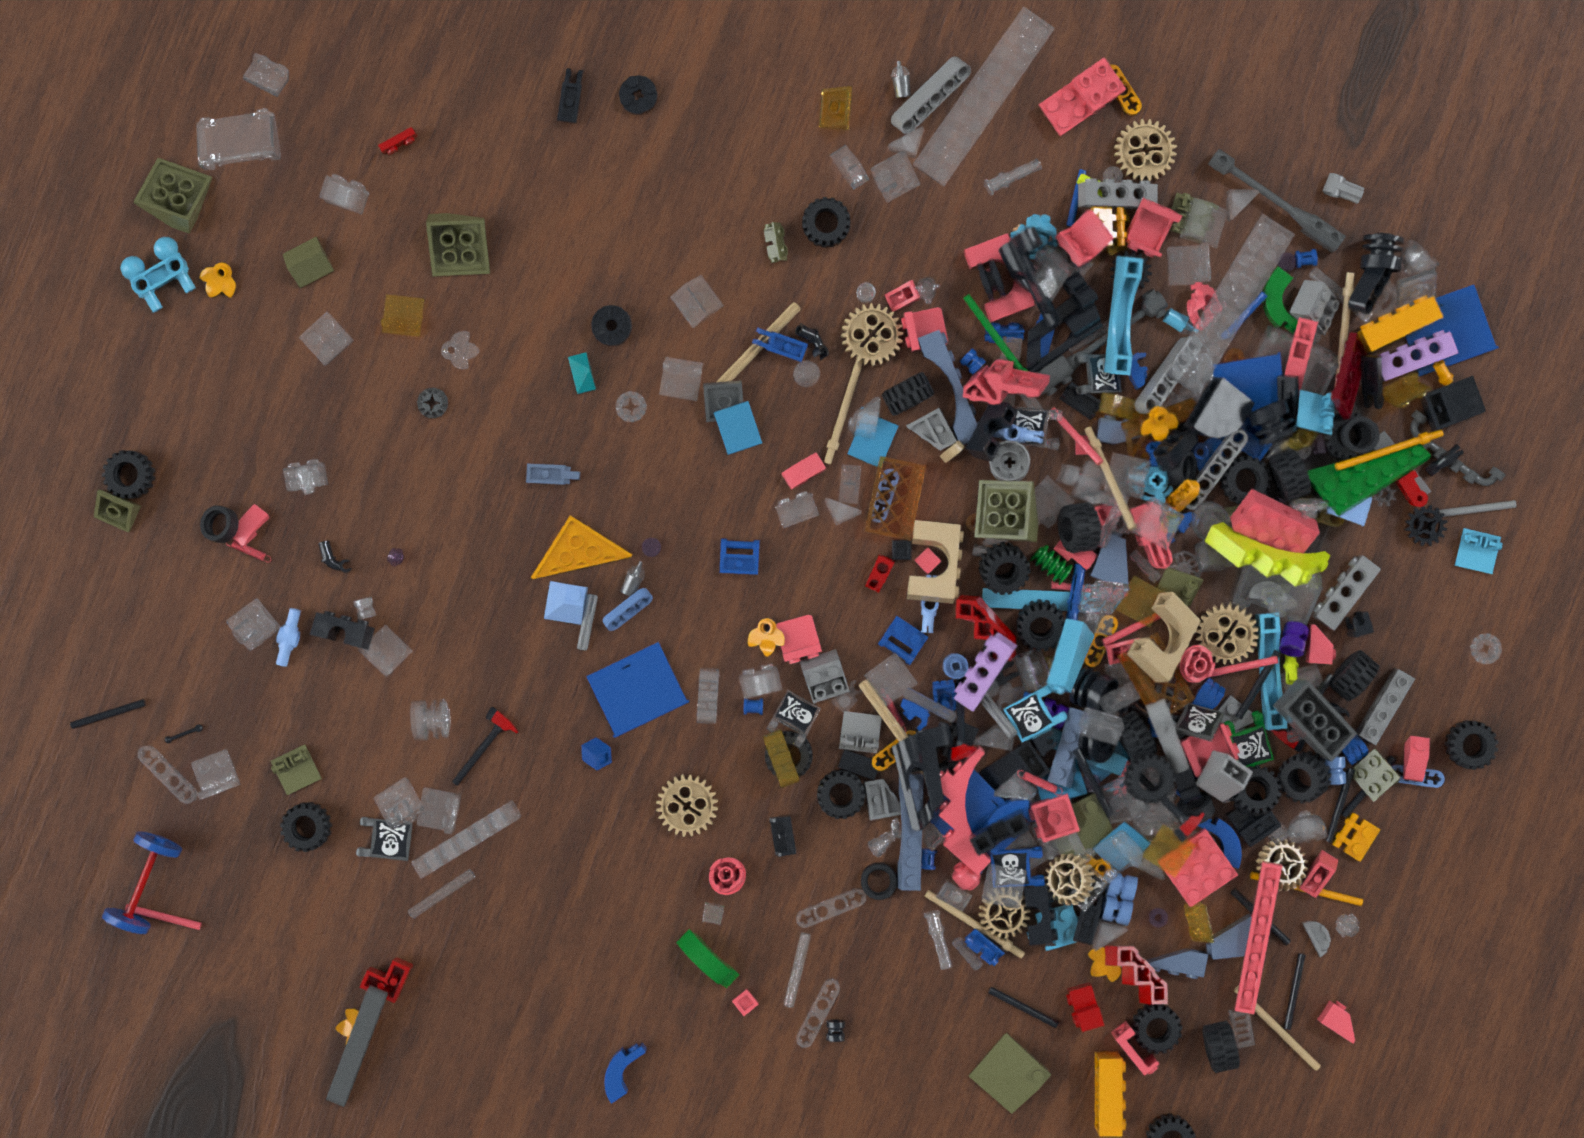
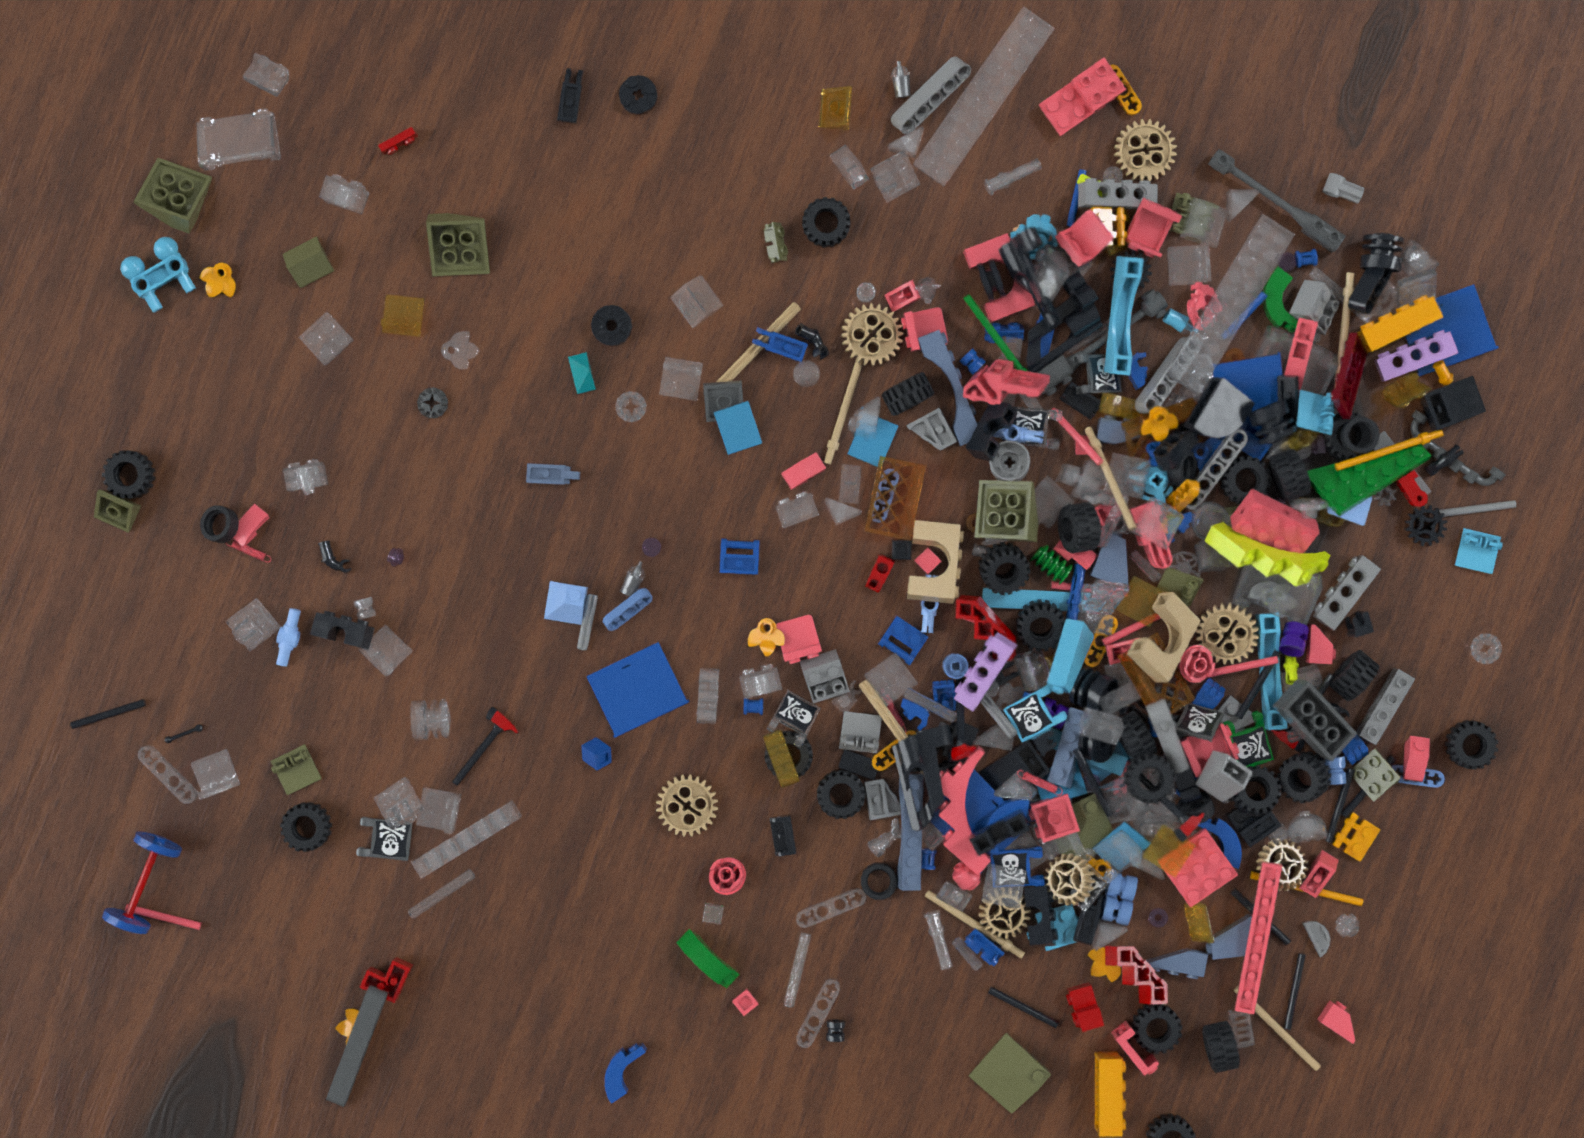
light orange tile [531,515,633,579] -> none
tan beam [940,440,965,463] -> none
black hinge [1361,355,1384,409] -> none

